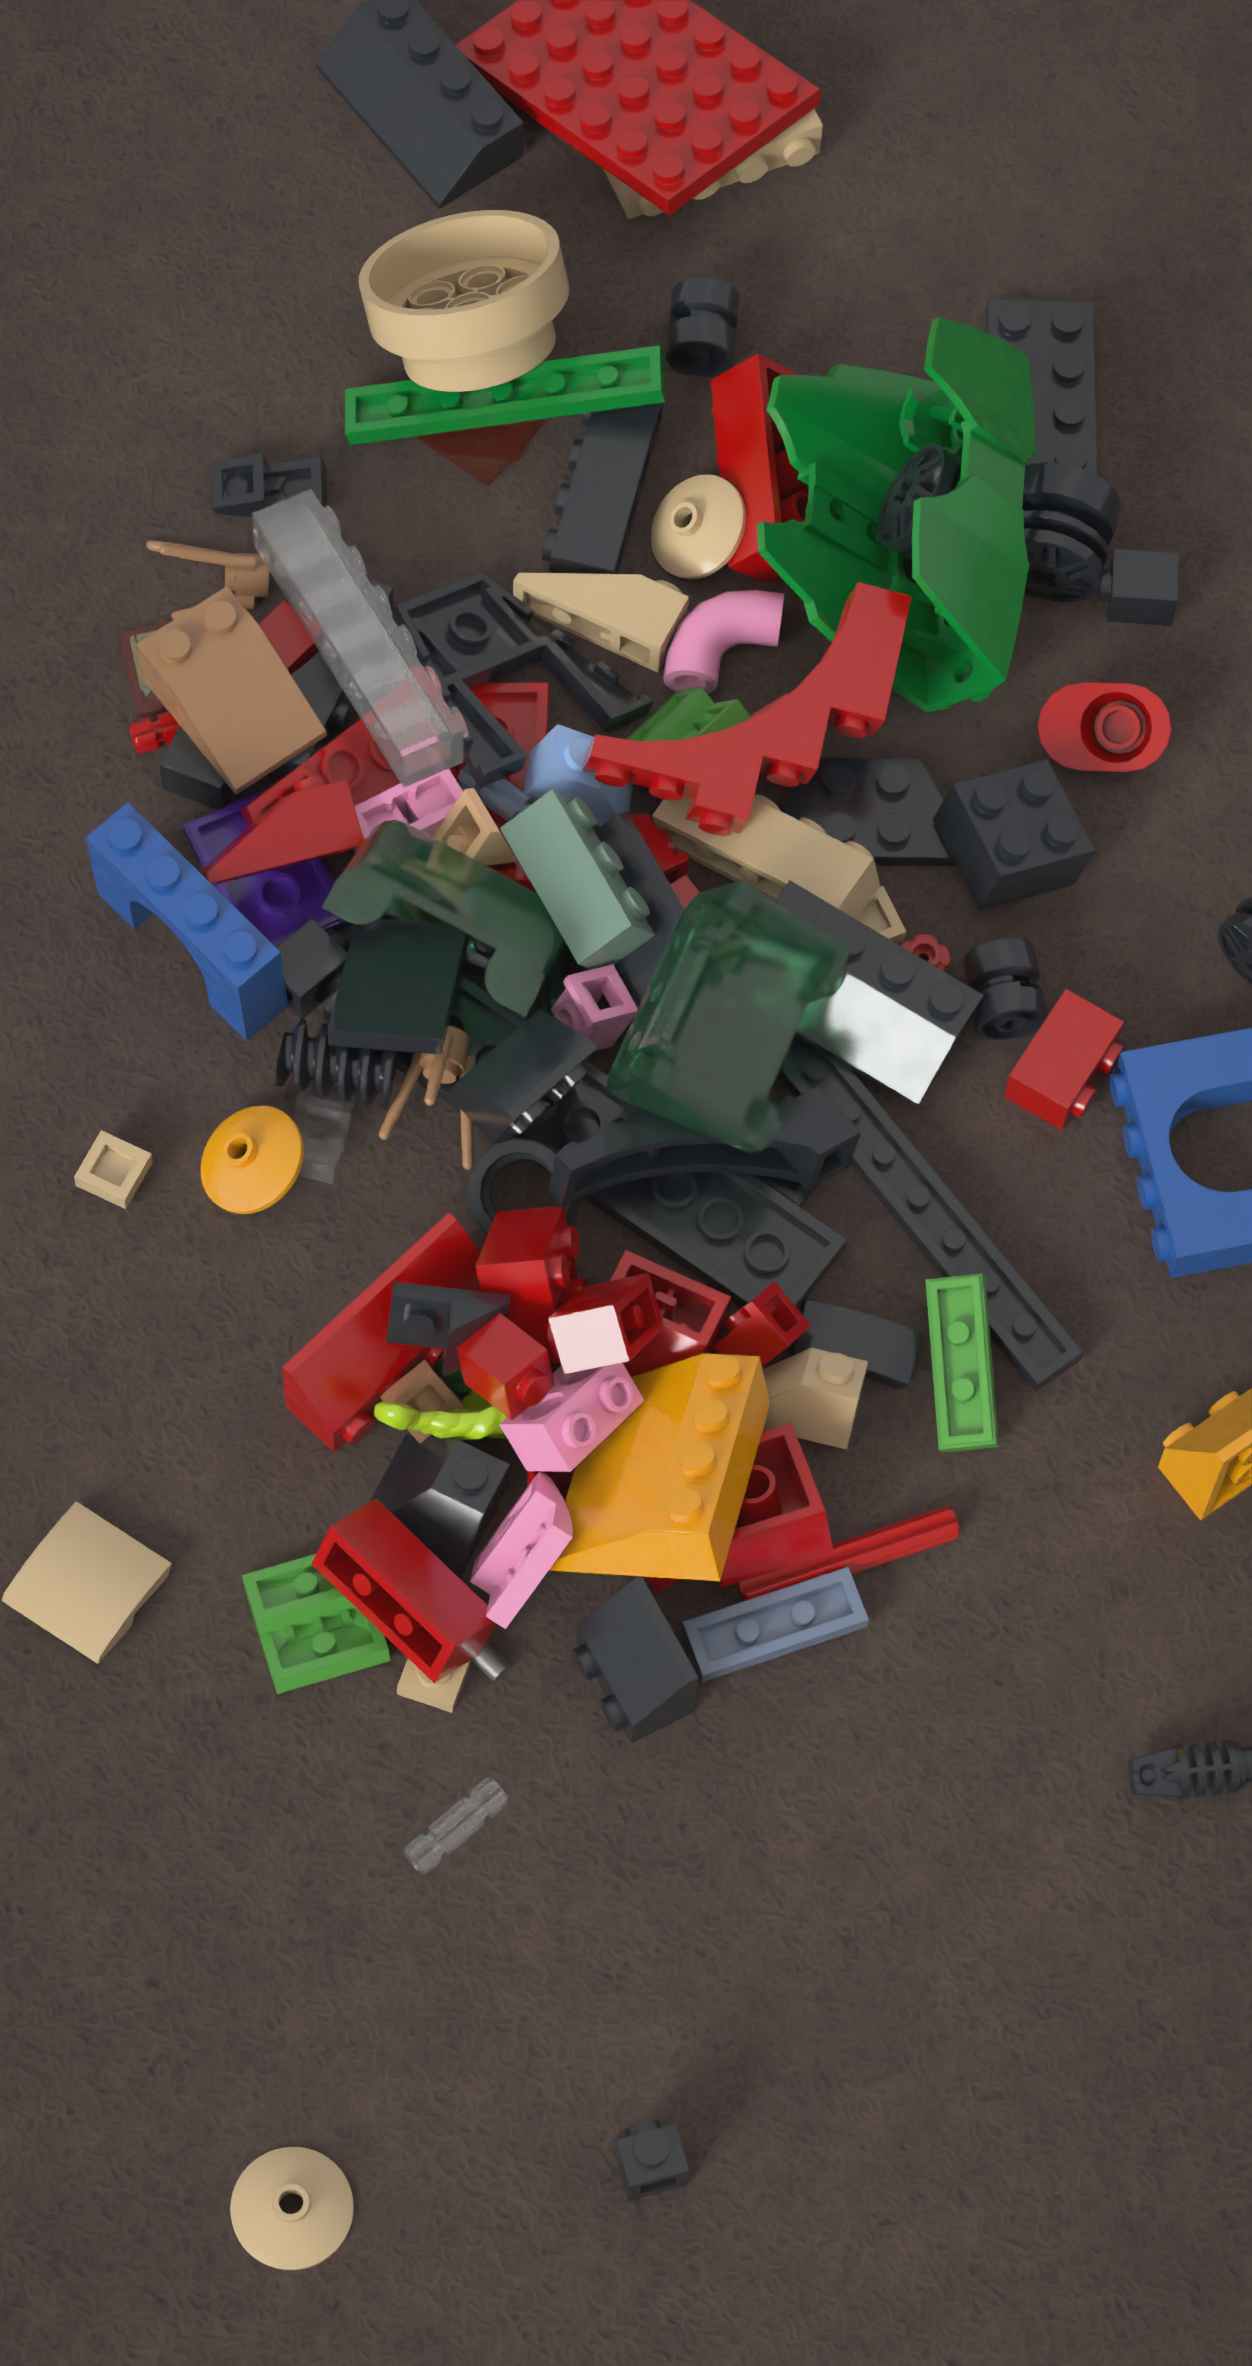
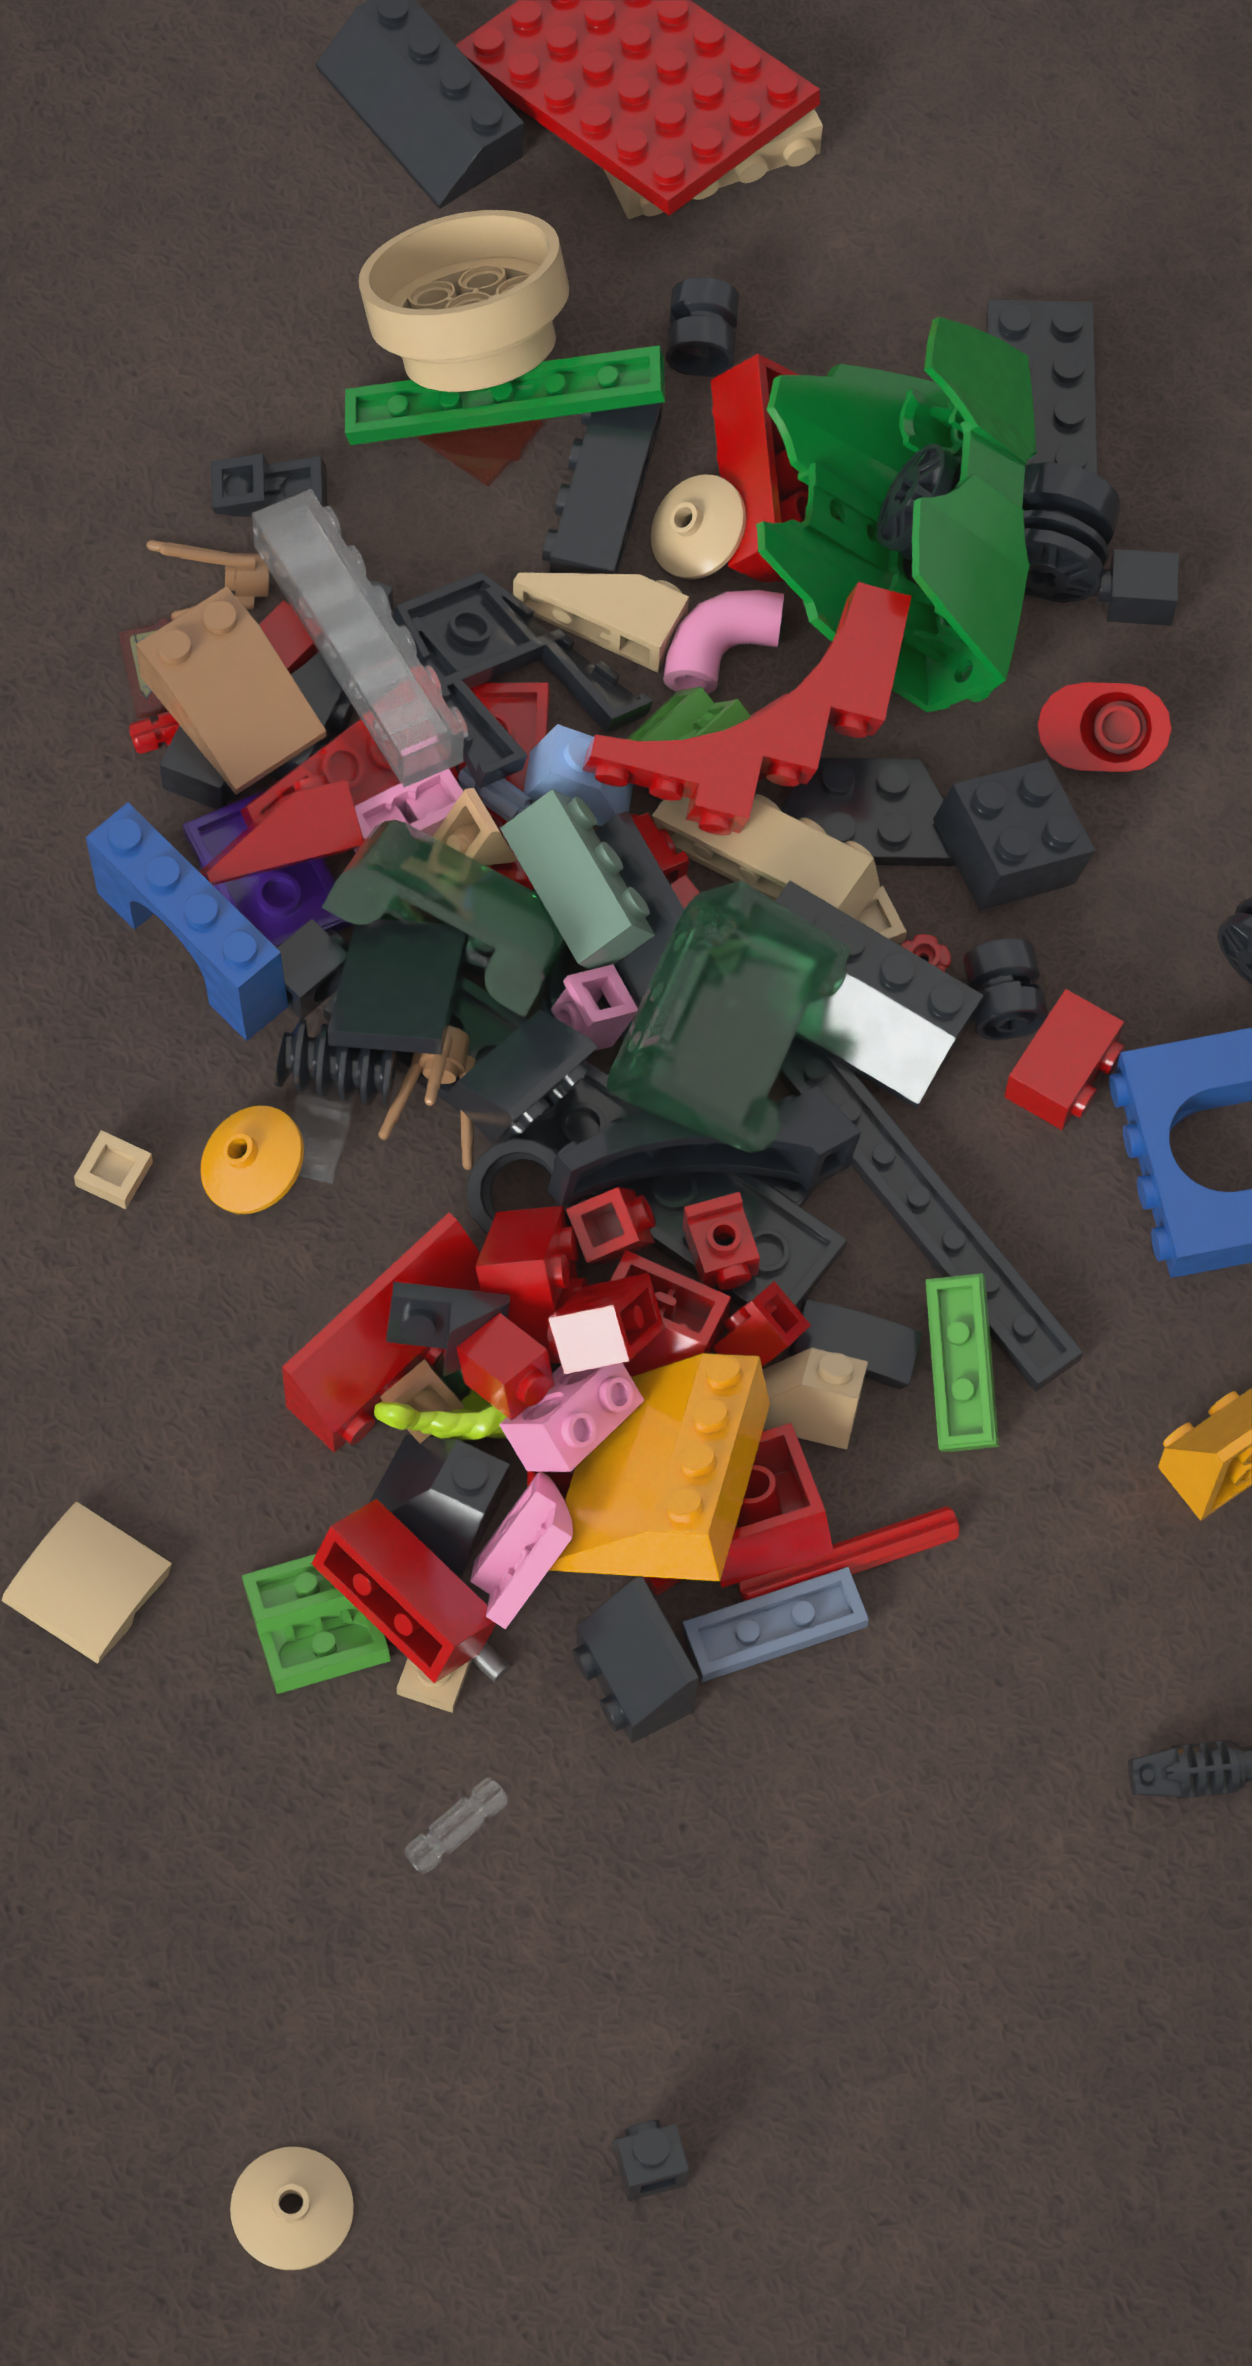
none -> red brick [566,1187,656,1265]
none -> red brick [682,1192,760,1290]

